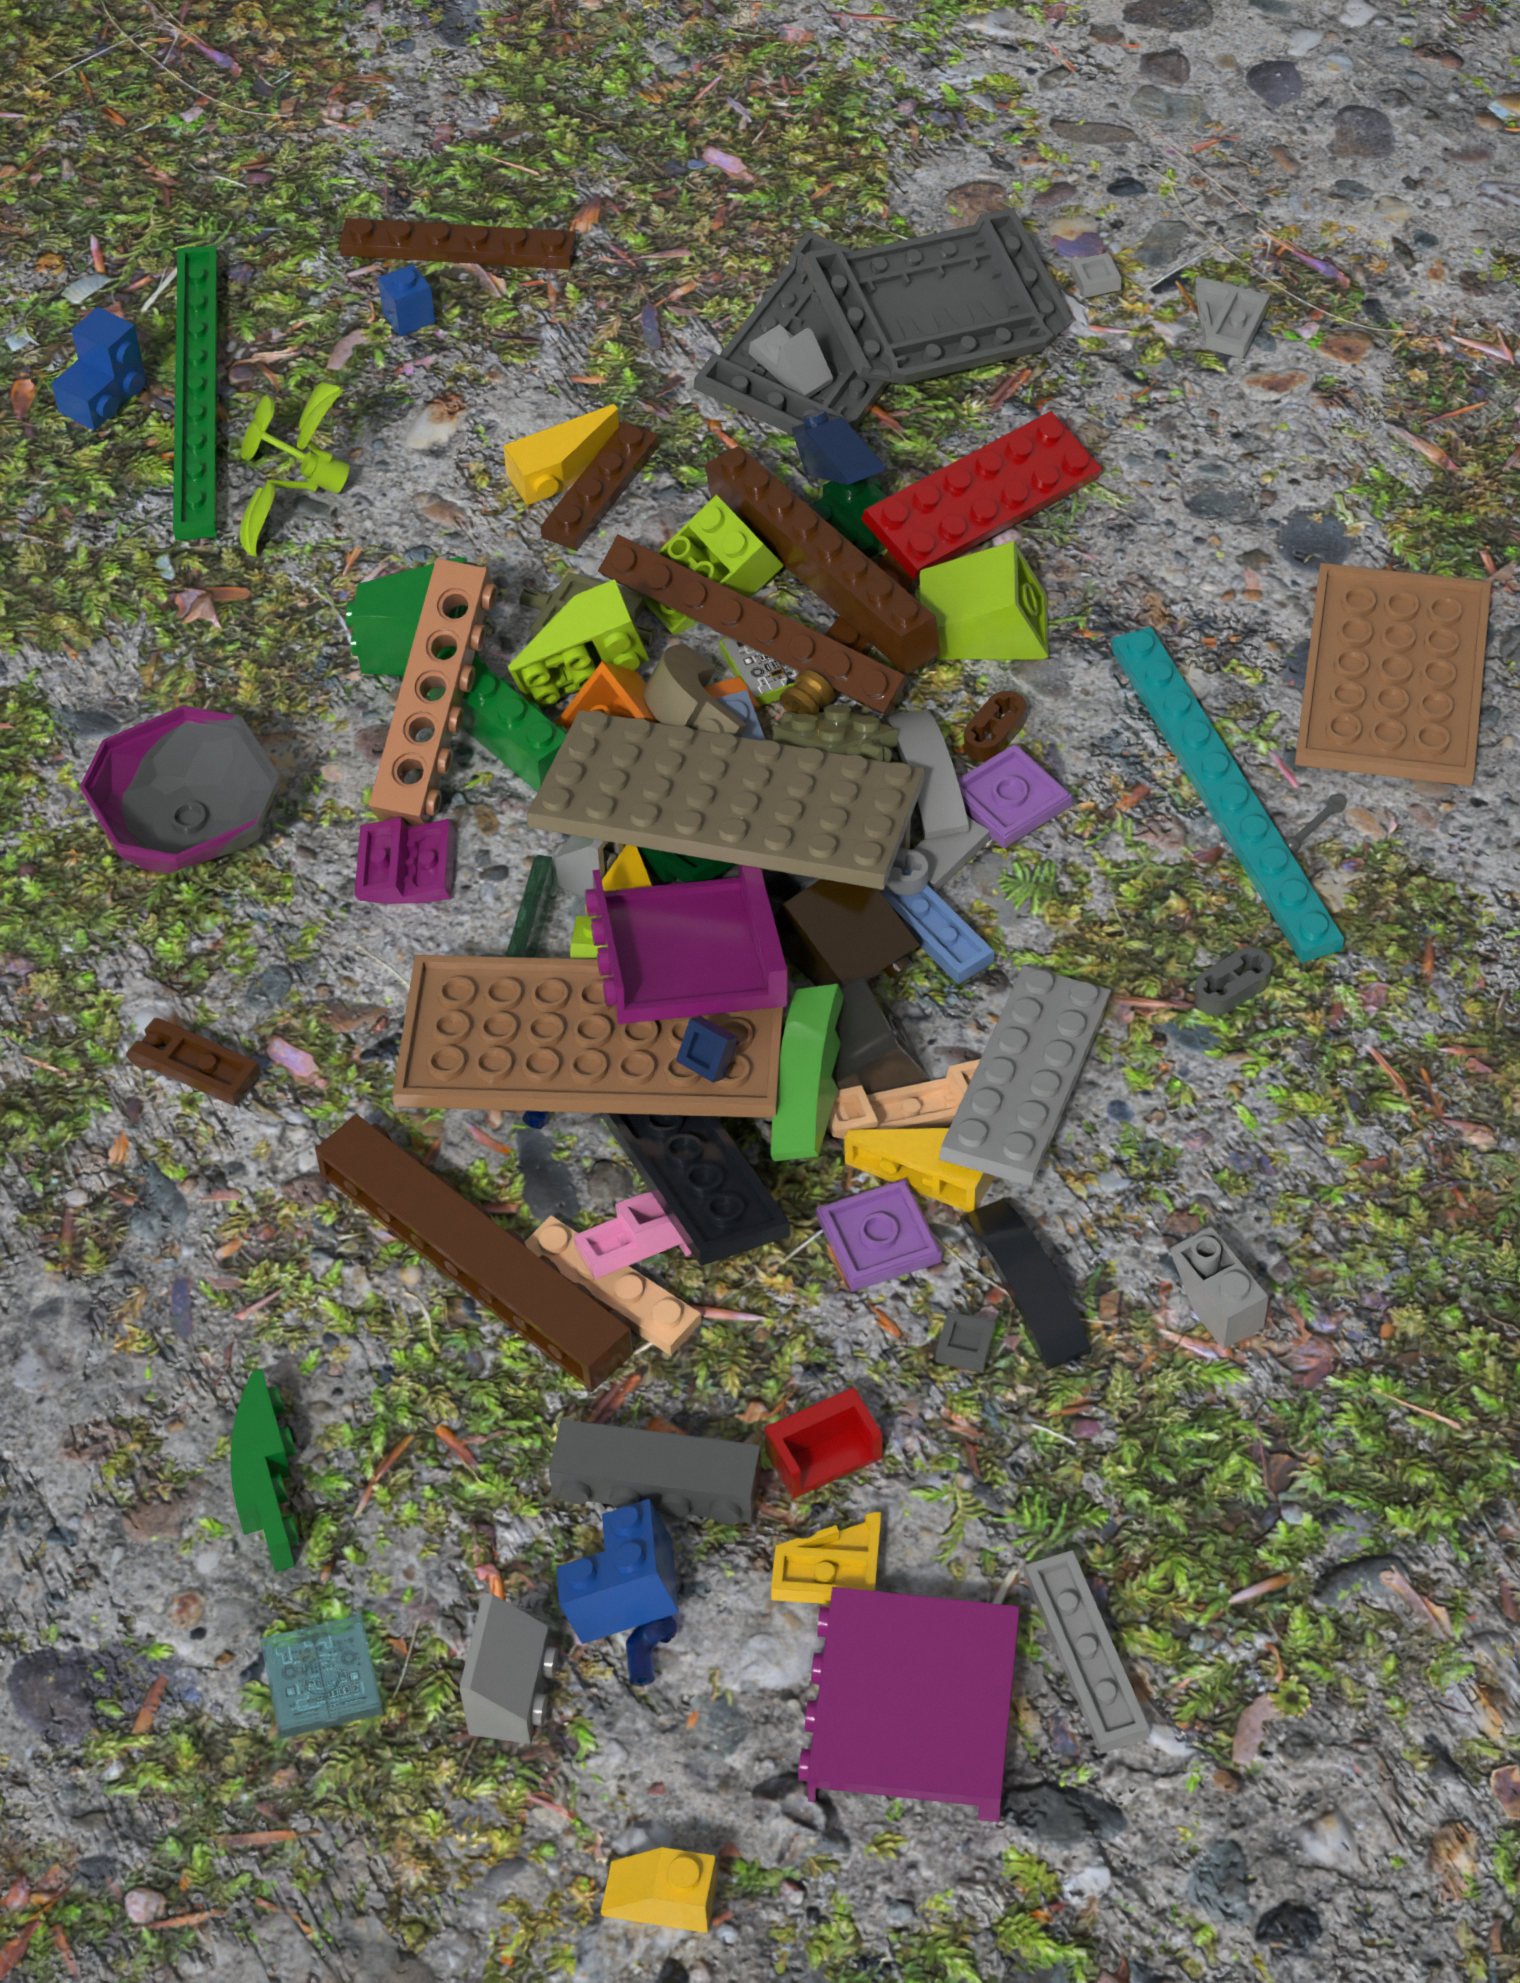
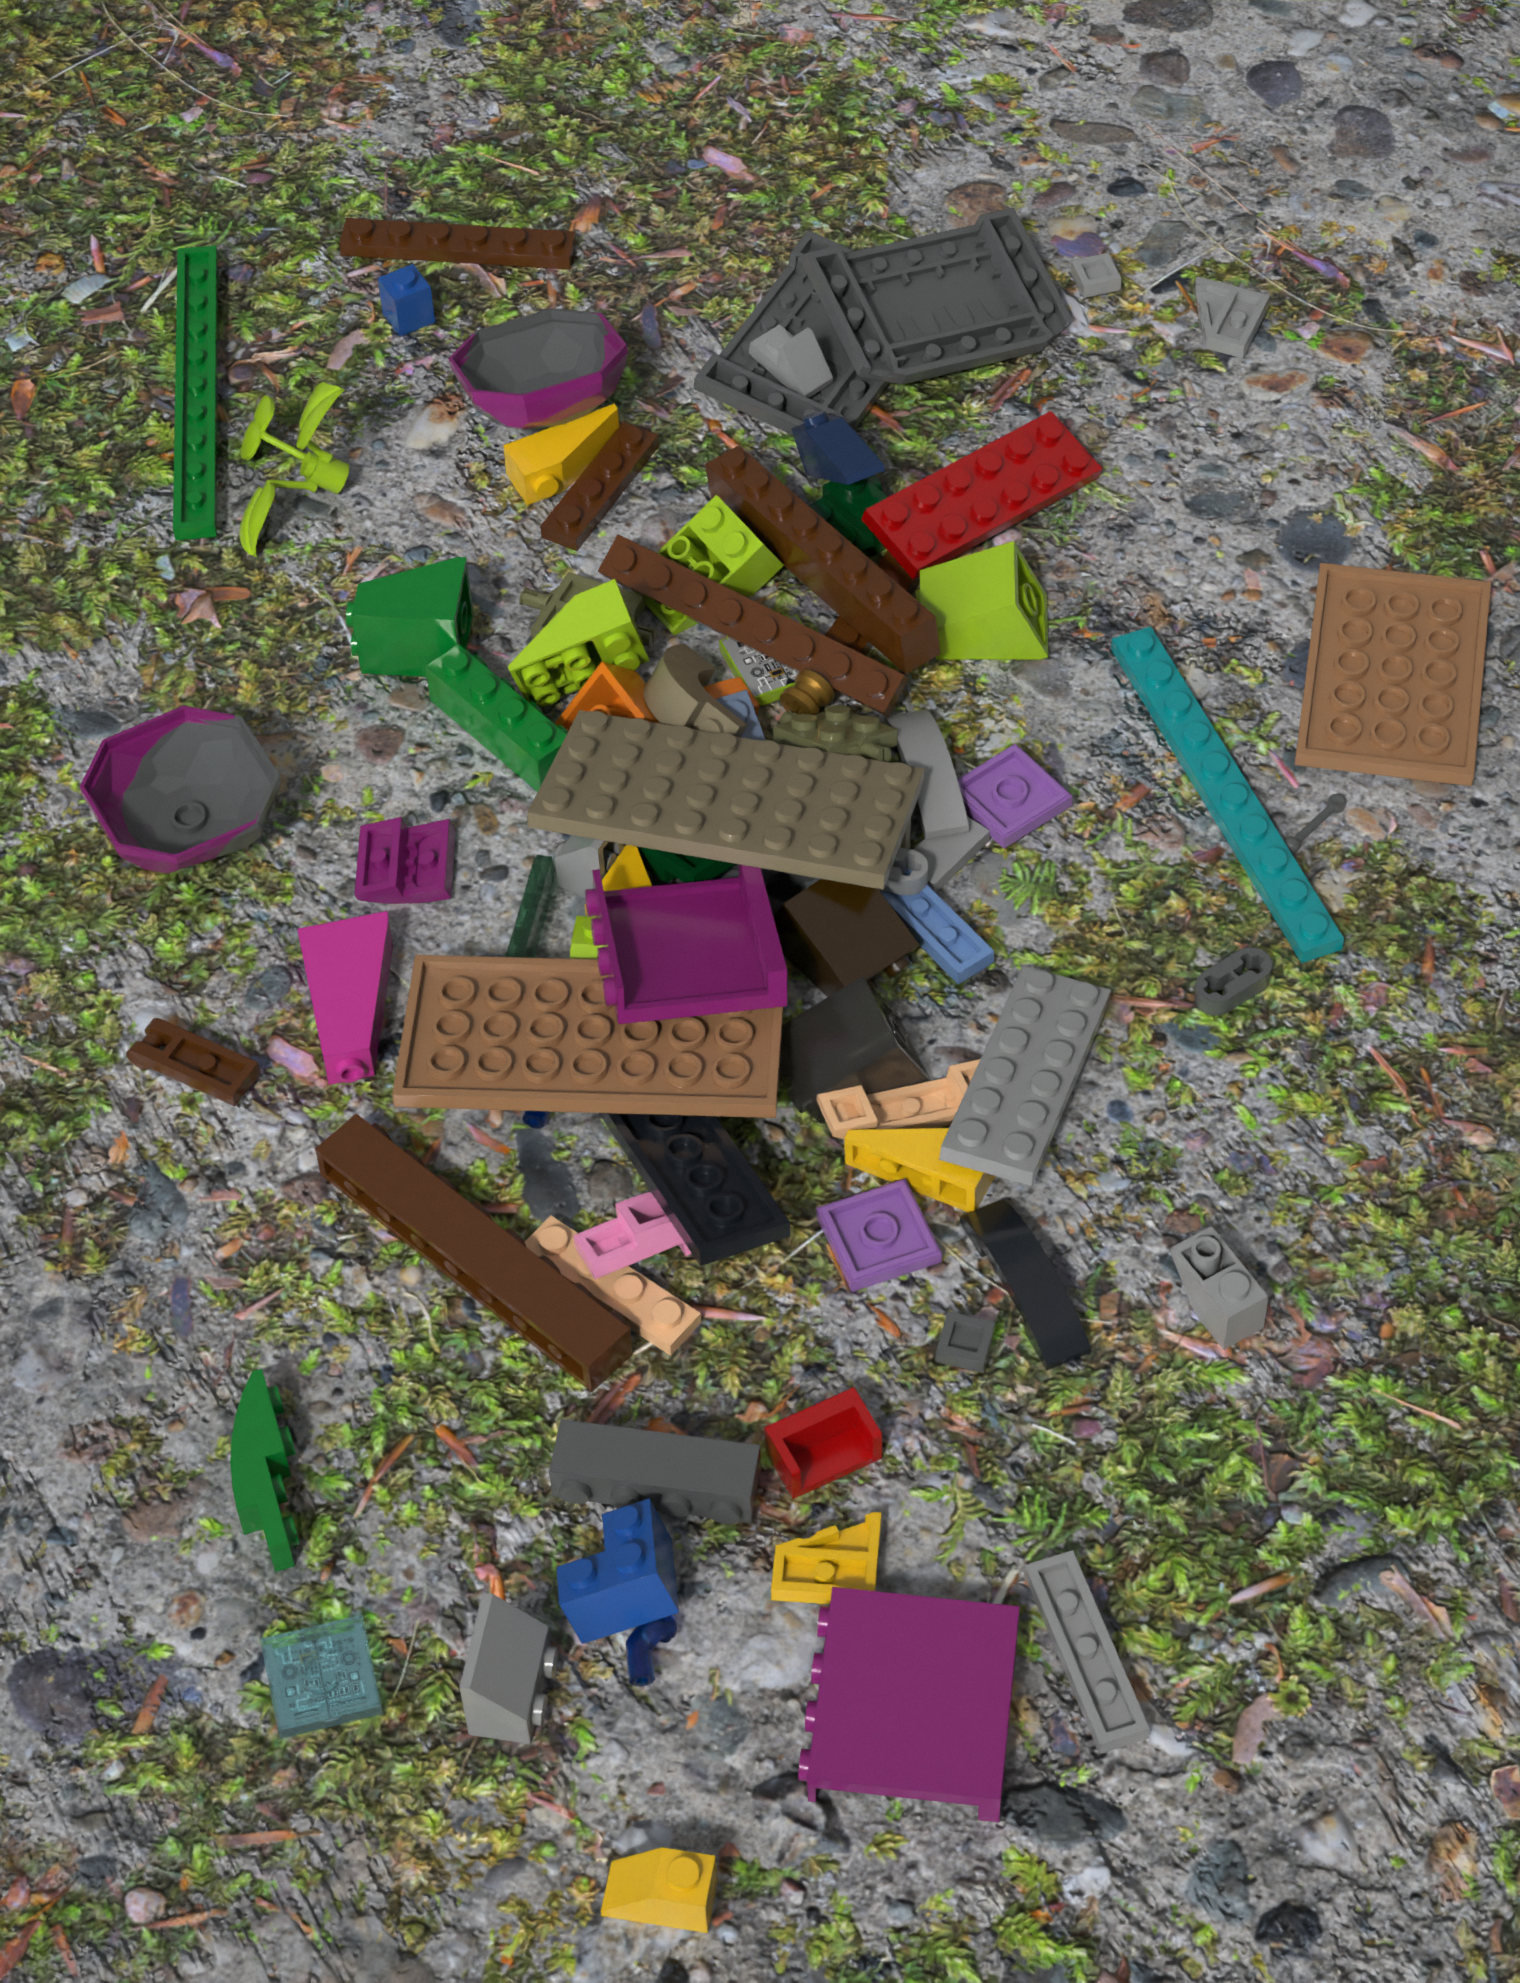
blue brick [51,307,147,431] -> none
nougat brick [368,558,497,826] -> none
dark blue tile [676,1016,740,1083] -> none
bright green slope [771,984,844,1161] -> none
reddish brown beam [964,691,1026,762] -> none
none -> dark pink slope [297,911,393,1085]
none -> dark grey rock [448,308,628,436]

